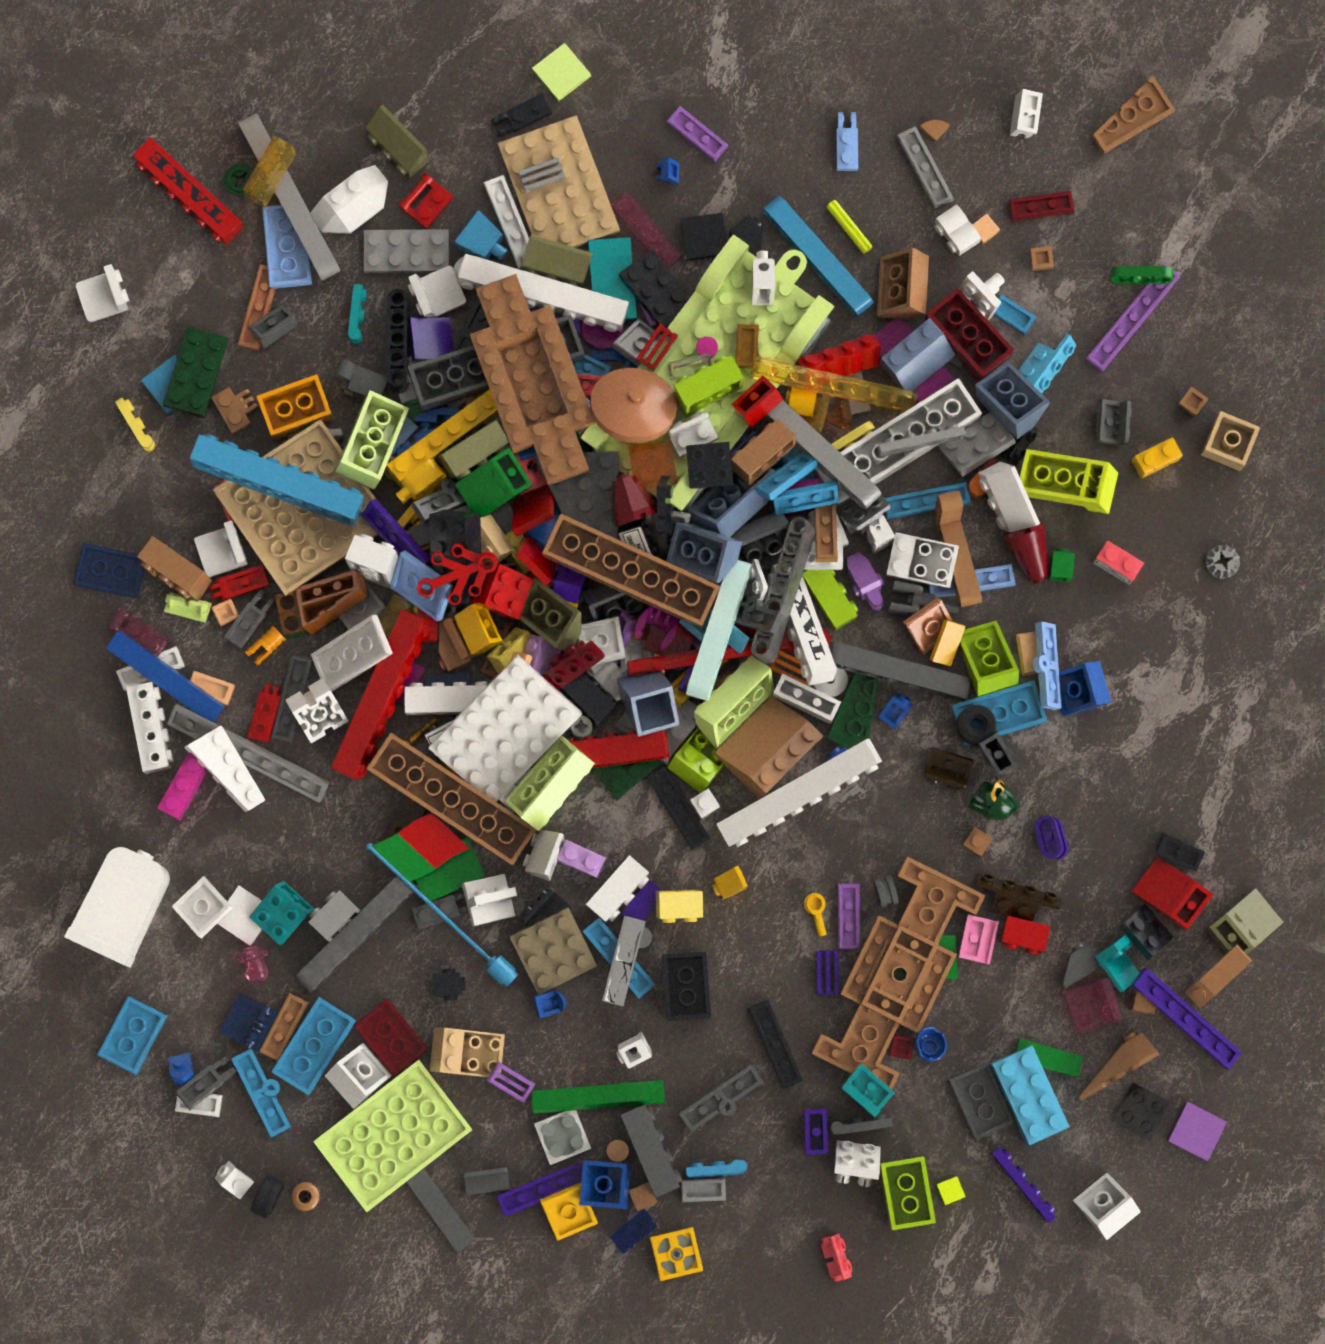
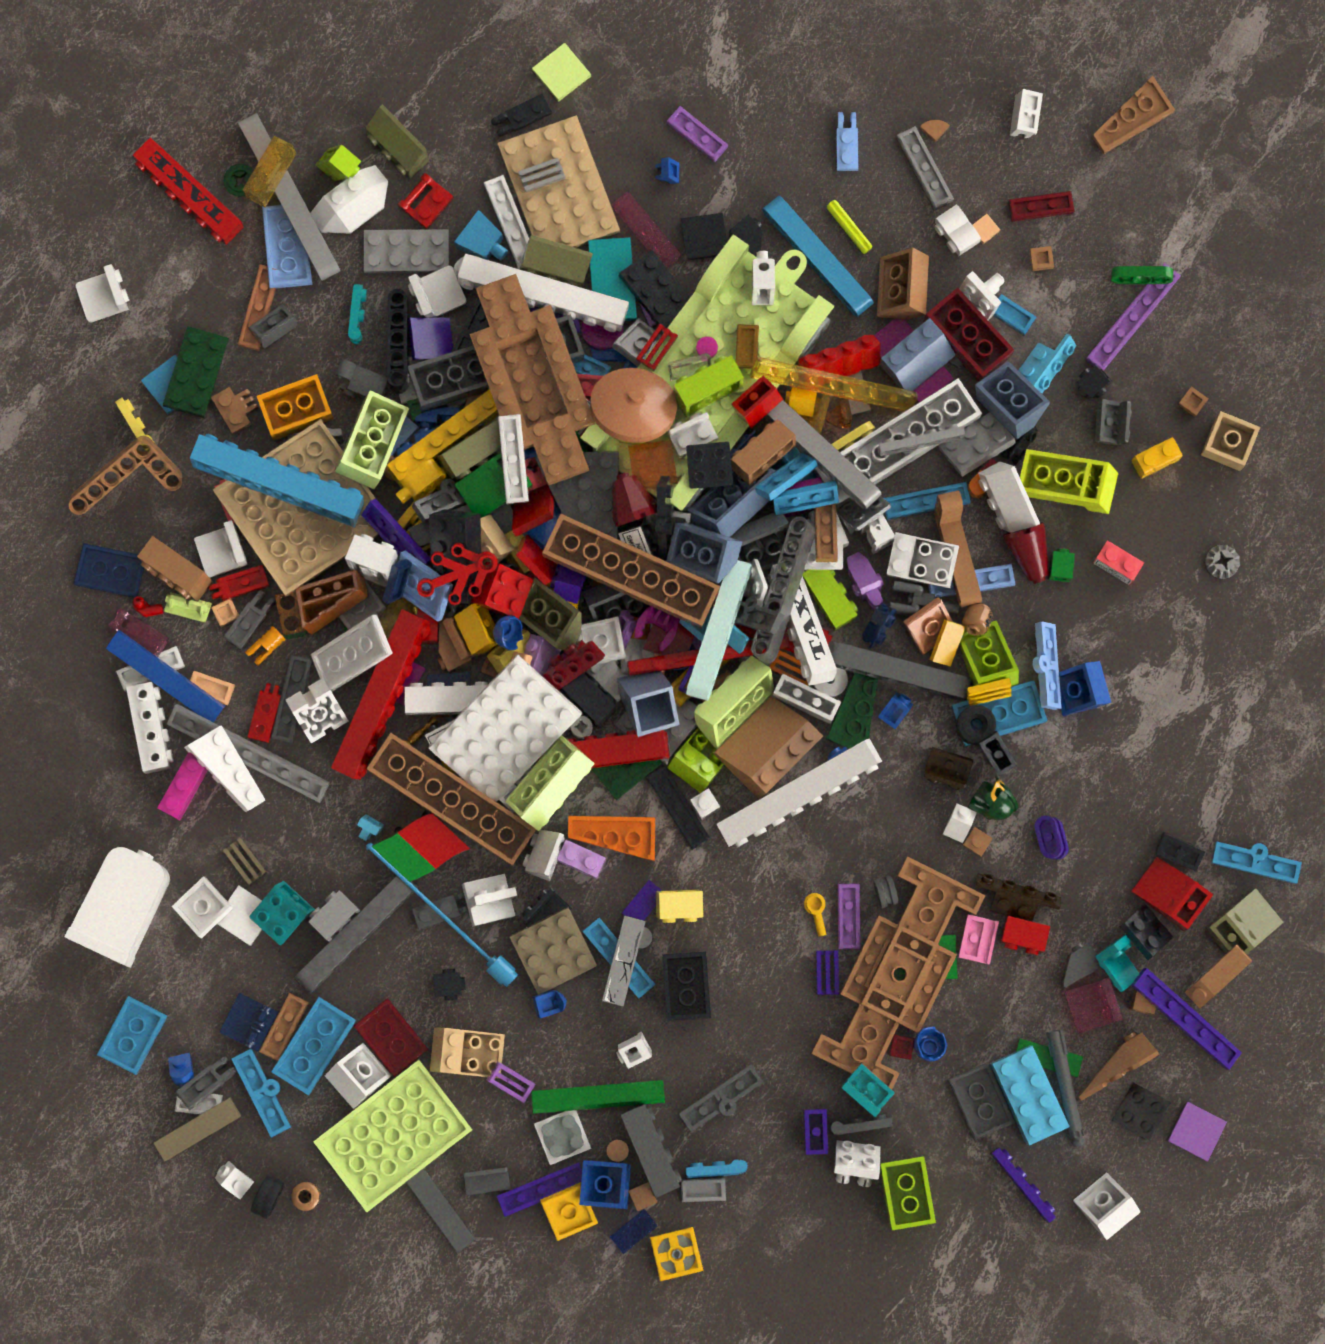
clear pink animal [237,946,268,983] -> none
green tile [415,837,486,904] -> none
white brick [586,855,649,923] -> none
yellow slope [712,866,748,900] -> none
black tile [748,999,803,1089] -> none
coral hinge [821,1234,852,1282] -> none
neon yellow tile [936,1176,966,1205] -> none
light nougat tile [1016,632,1038,677] -> none
none -> medium nougat beam [69,436,182,515]
none -> red arm [132,596,164,617]
none -> dark tan tile [154,1097,241,1162]
none -> dark tan tile [223,837,267,886]
none -> lime brick [315,145,361,181]
none -> medium azure tile [357,814,384,841]
none -> dark blue tile [382,559,412,604]
none -> blue hair [493,615,523,651]
none -> white tile [498,414,529,504]
none -> orange wing [568,816,655,861]
none -> dark blue hinge [862,603,896,649]
none -> white brick [943,804,977,843]
none -> medium nougat head [962,603,993,636]
none -> yellow tile [967,678,1011,706]
none -> dark grey piece [1046,1029,1085,1147]
none -> black brick [1077,365,1113,399]
none -> dark azure hinge [1211,842,1302,884]

